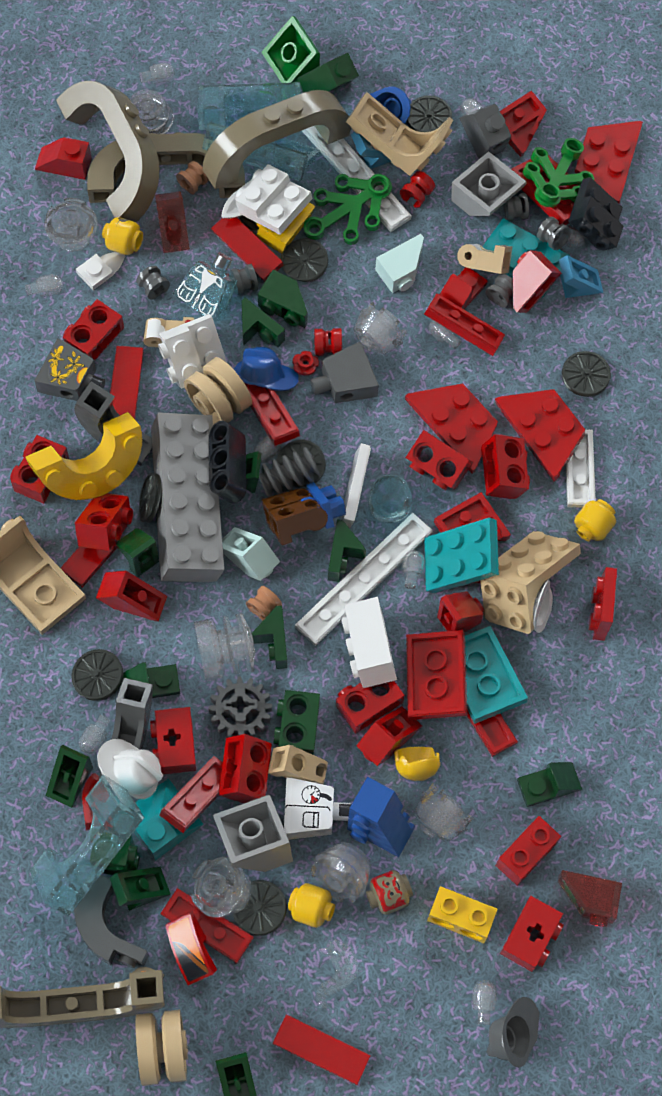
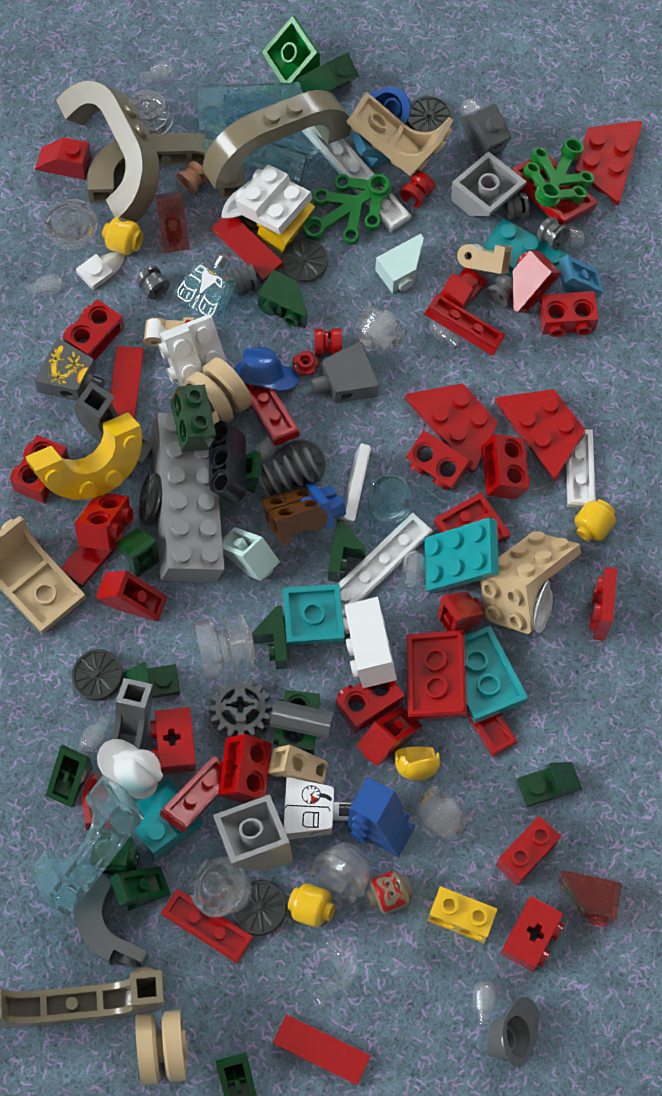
slope [165,911,217,985] -> none
dark green slope [241,298,285,347] -> none
nougat wheel [246,586,282,621] -> none
red wing [500,90,547,157] -> none
pearl dark grey wheel [562,351,611,397] -> none
black plate [568,177,624,251] -> none
none -> dark green brick [170,384,216,452]
none -> dark grey axle [270,700,334,739]
none -> teal plate [282,584,345,646]
none -> red brick [538,291,599,337]

